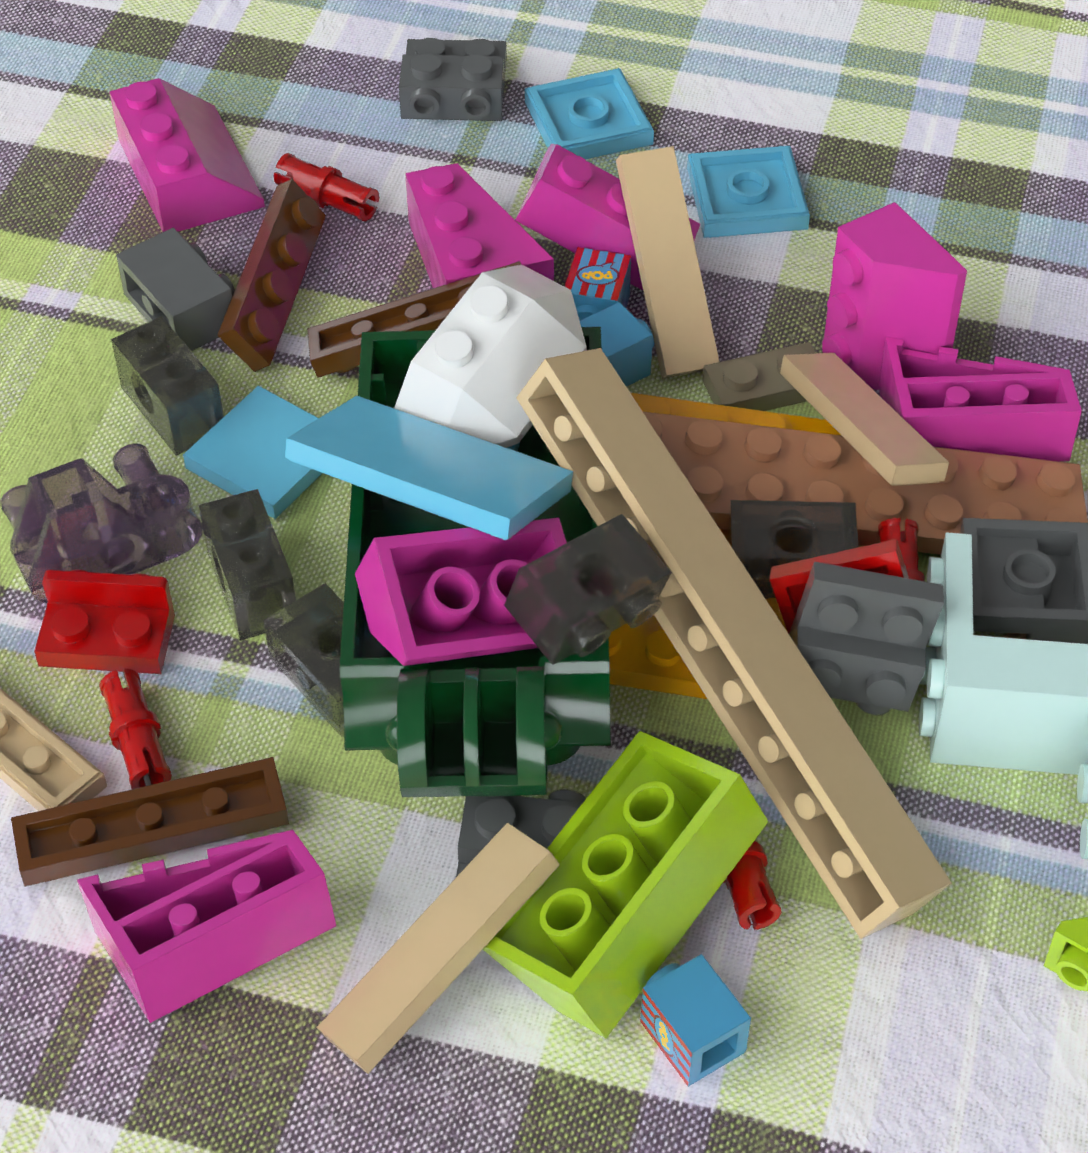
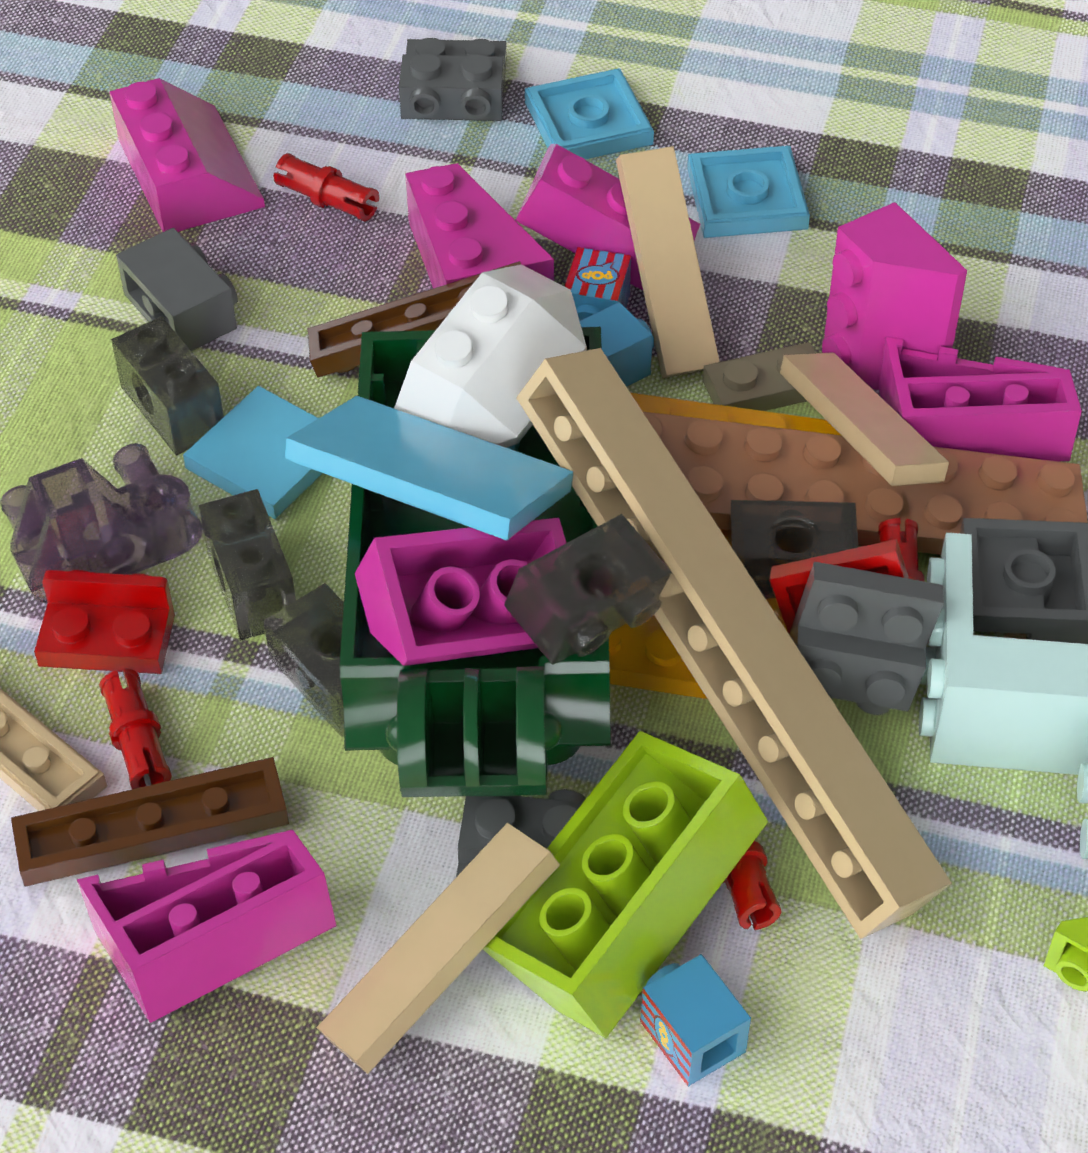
reddish brown plate [217,179,326,372] -> none

